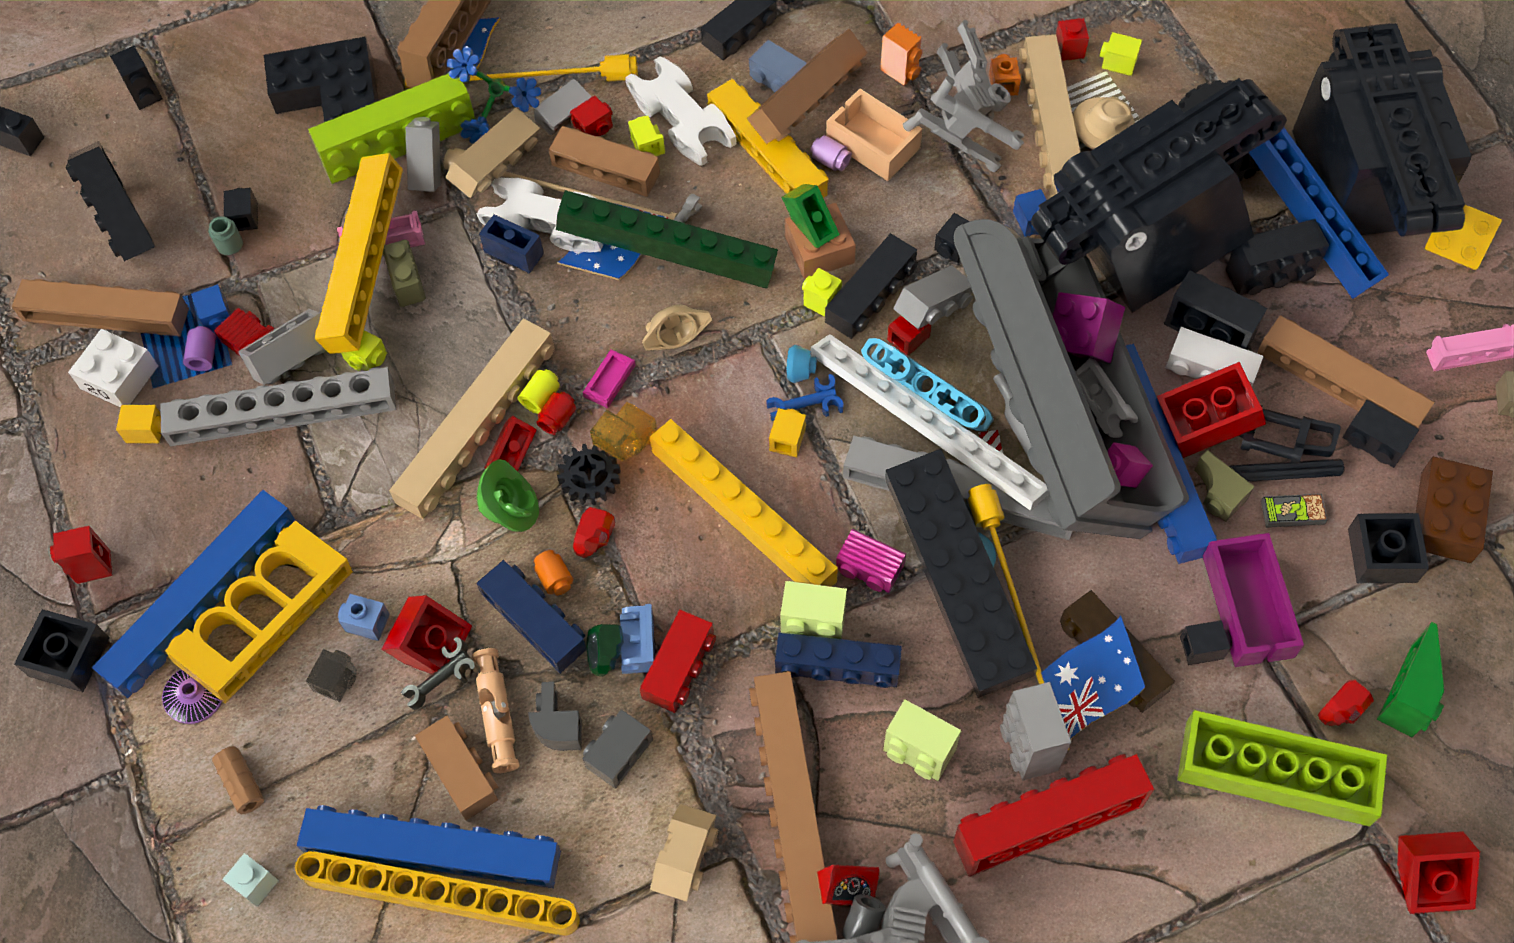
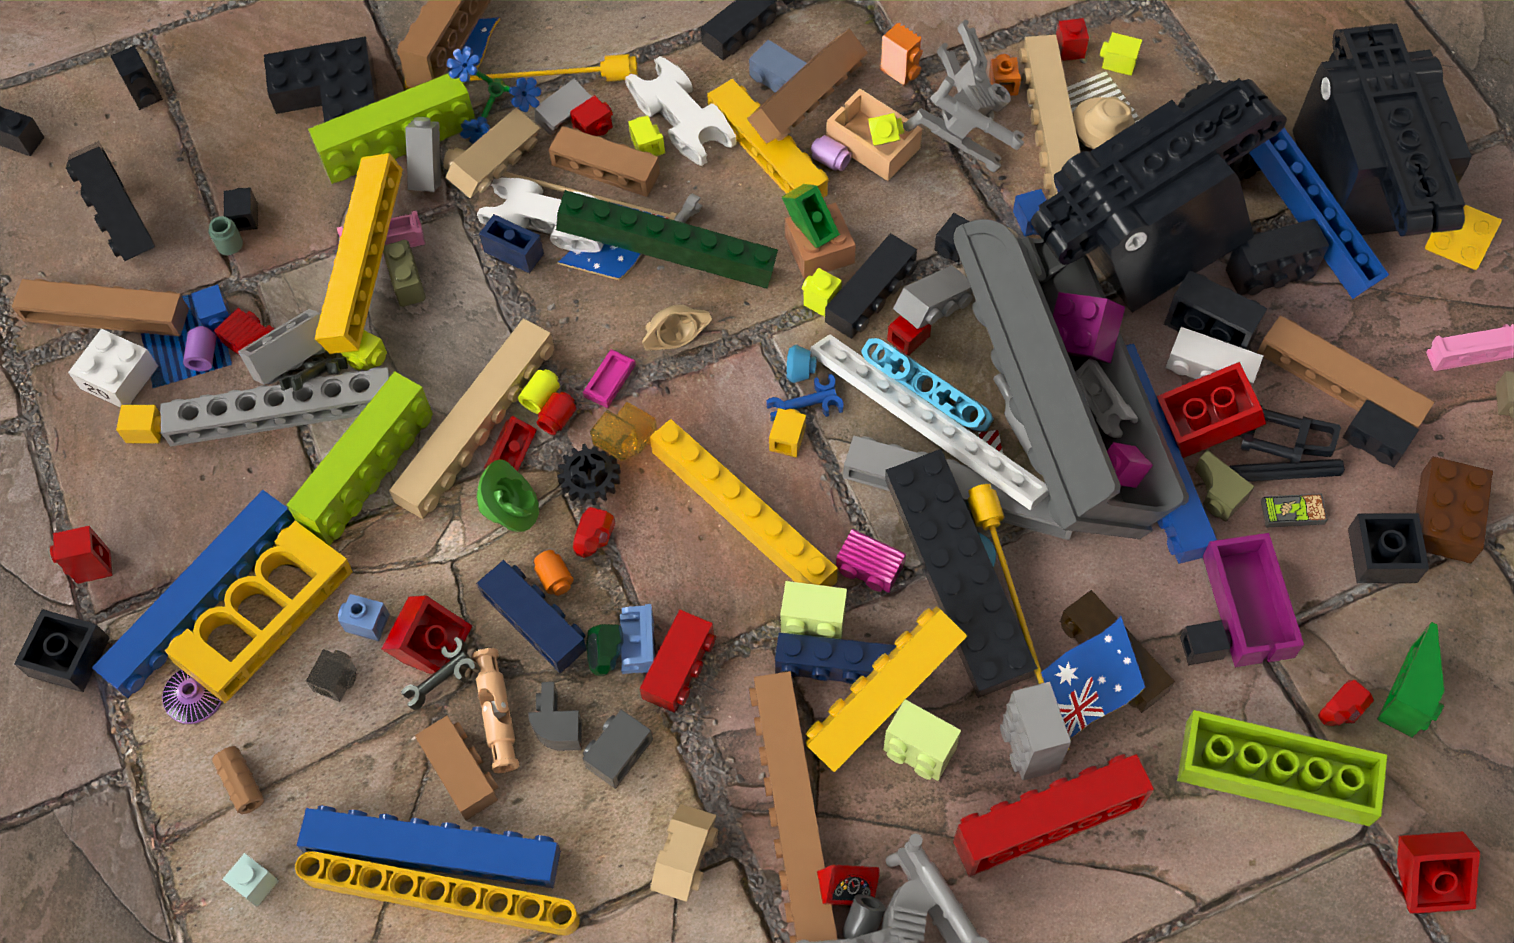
none -> pearl dark grey bar [279,357,348,391]
none -> lime brick [286,371,433,546]
none -> yellow brick [805,607,967,772]
none -> neon yellow brick [868,113,905,146]

